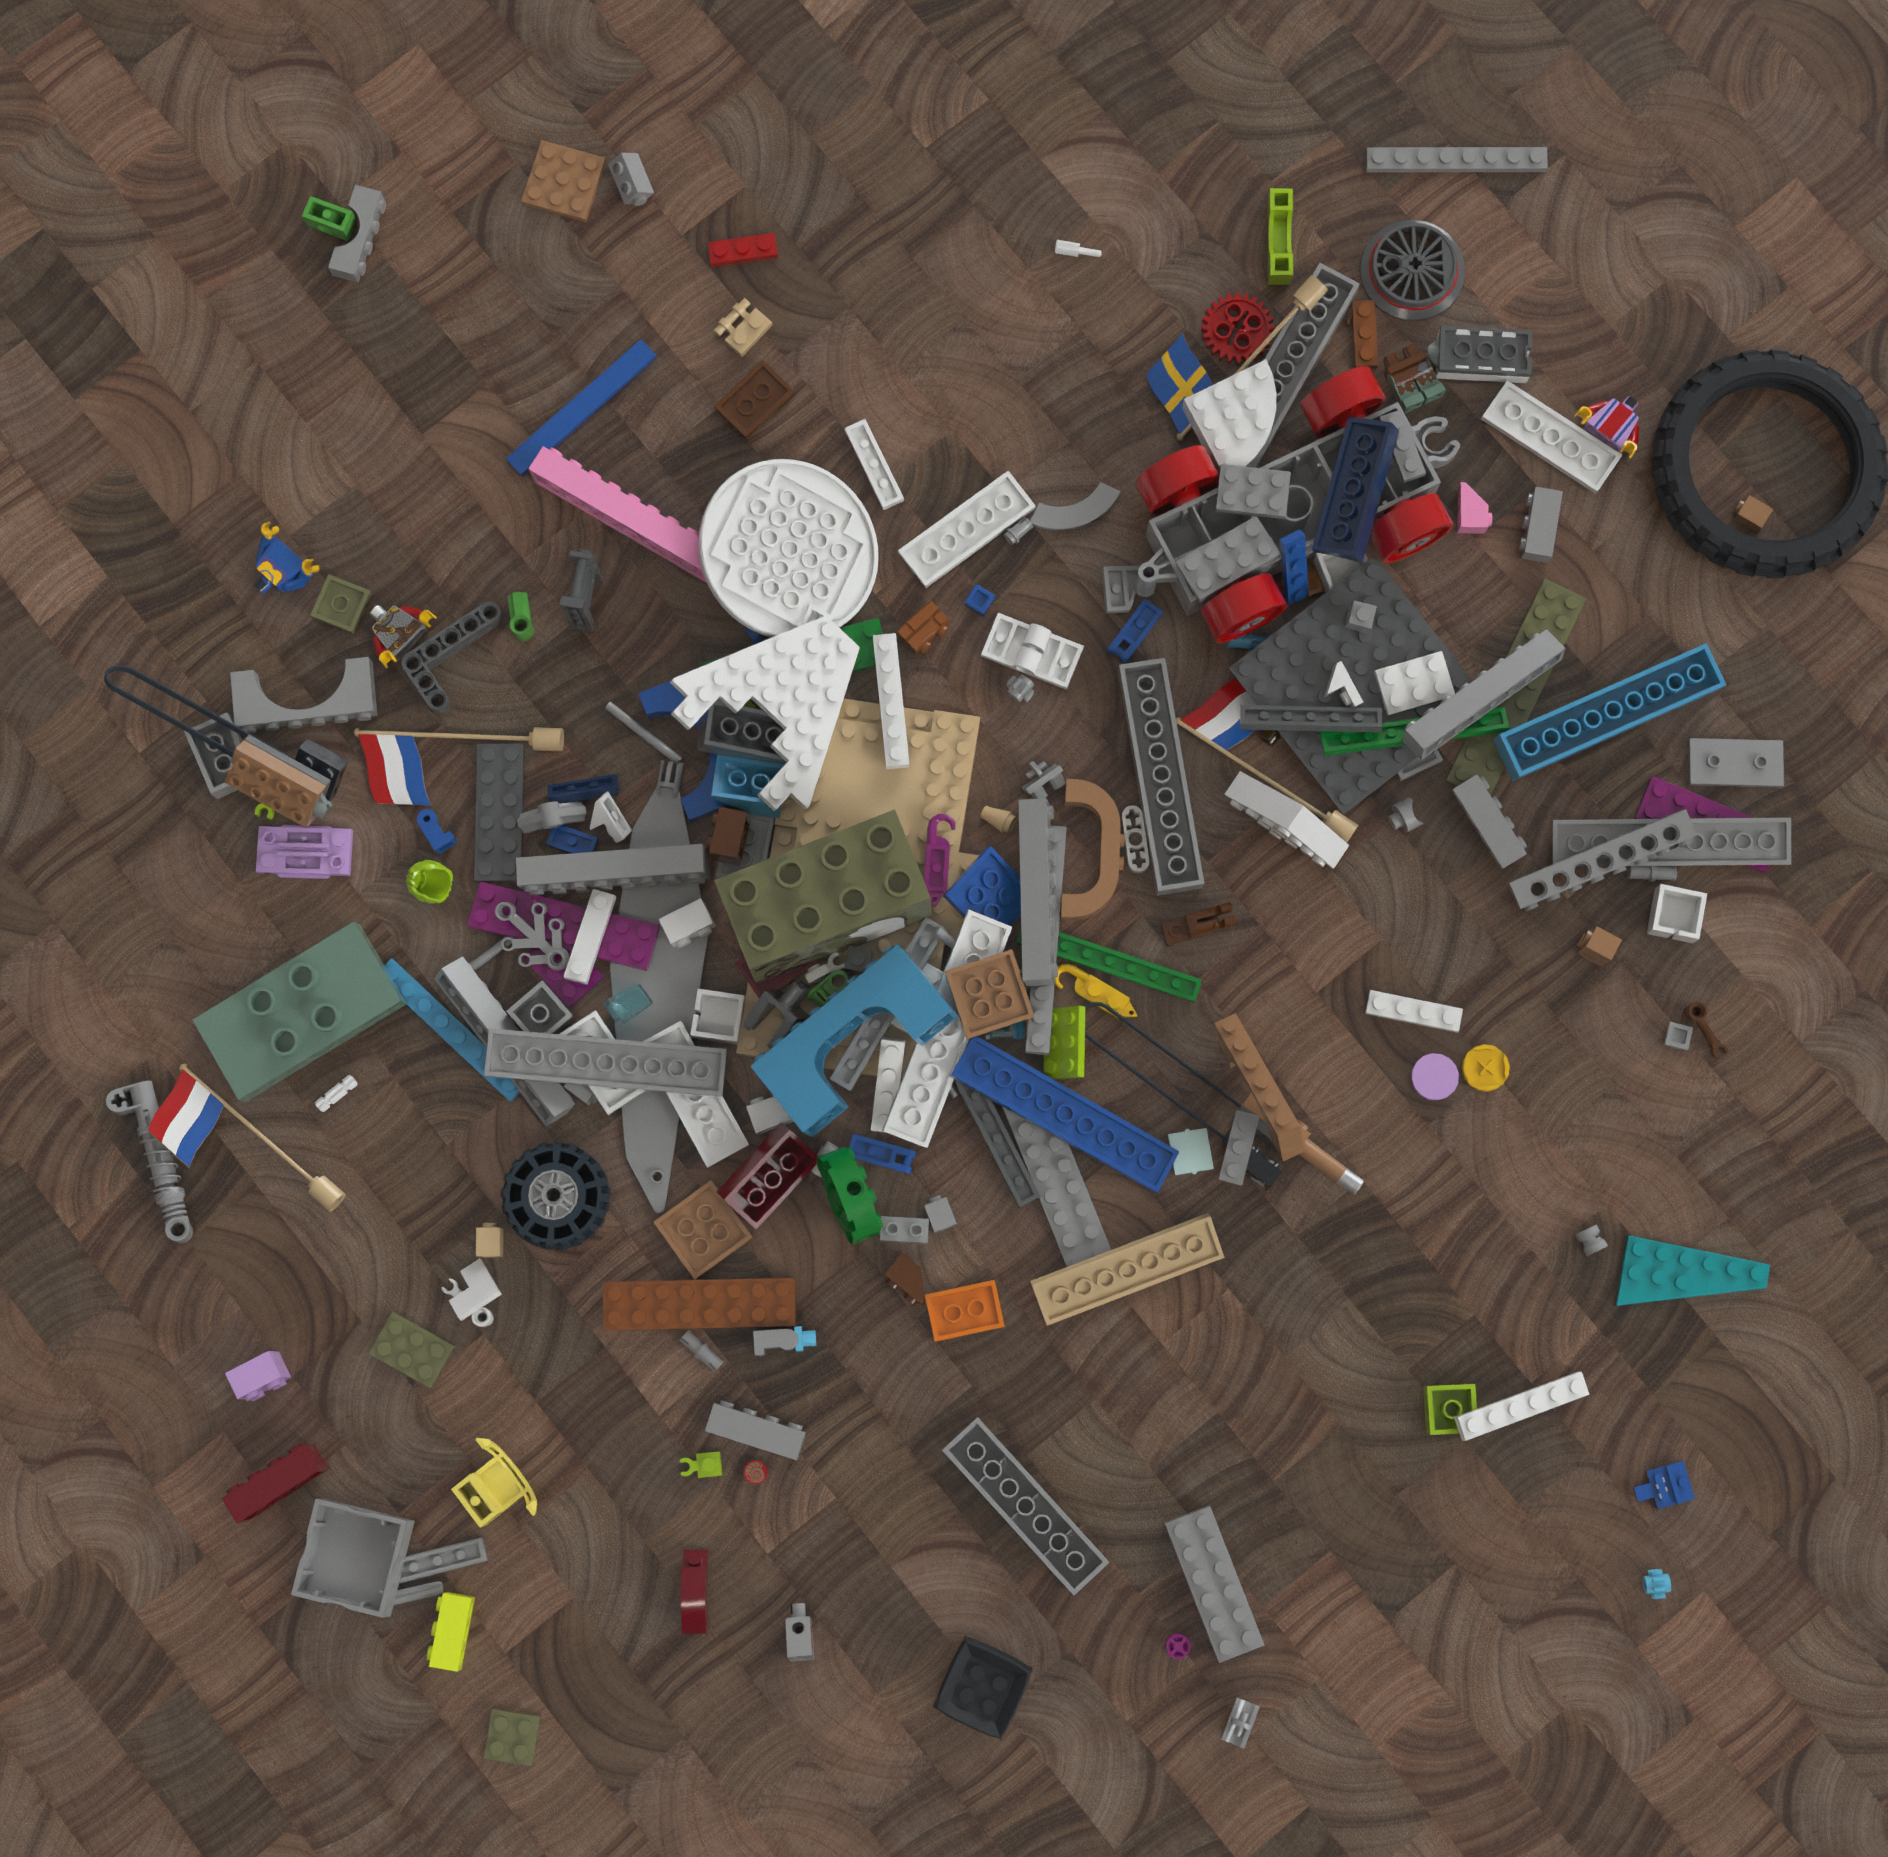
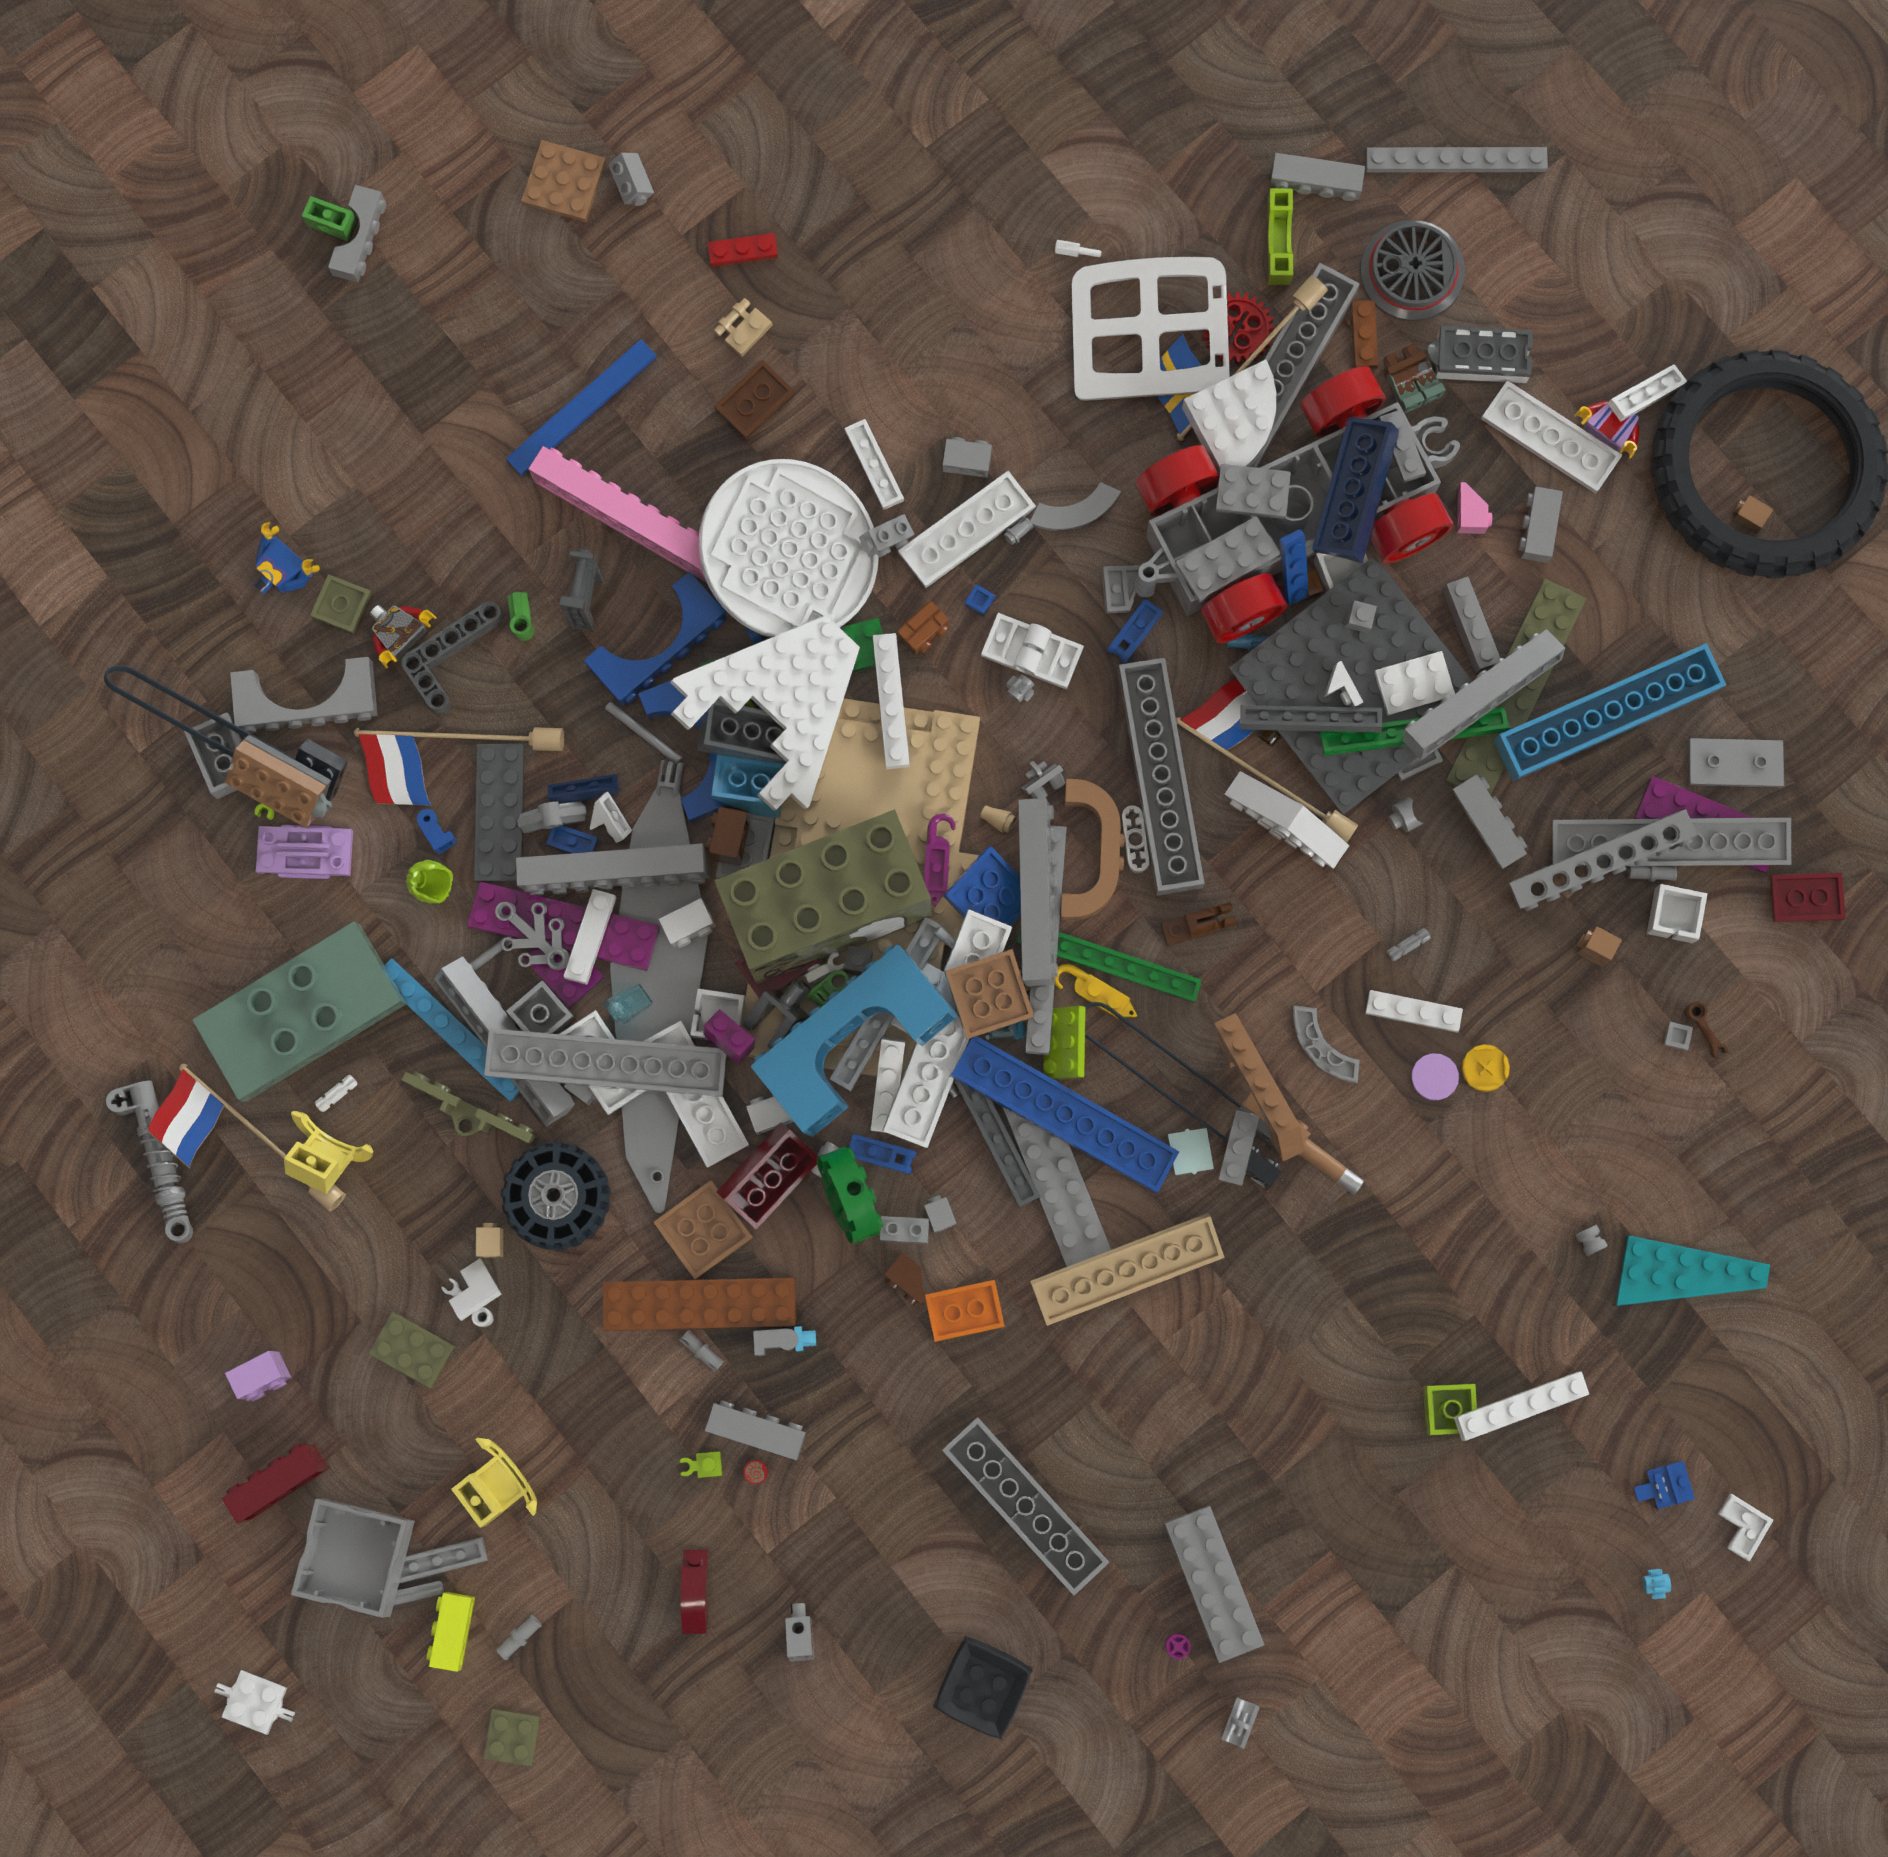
none -> white plate [214,1670,295,1735]
none -> light yellow piece [284,1111,373,1194]
none -> olive plate [402,1071,539,1147]
none -> light grey pin [496,1615,542,1660]
none -> blue arch [584,571,727,706]
none -> magenta brick [703,1009,755,1065]
none -> light grey brick [859,514,915,558]
none -> light grey brick [943,437,992,478]
none -> white window [1072,257,1230,401]
none -> light grey brick [1270,153,1365,201]
none -> light grey tile [1292,1006,1360,1084]
none -> light grey axle [1387,928,1431,961]
none -> light grey brick [1443,577,1500,676]
none -> white plate [1607,365,1687,421]
none -> white tile [1718,1494,1773,1562]
none -> dark red plate [1770,872,1846,923]

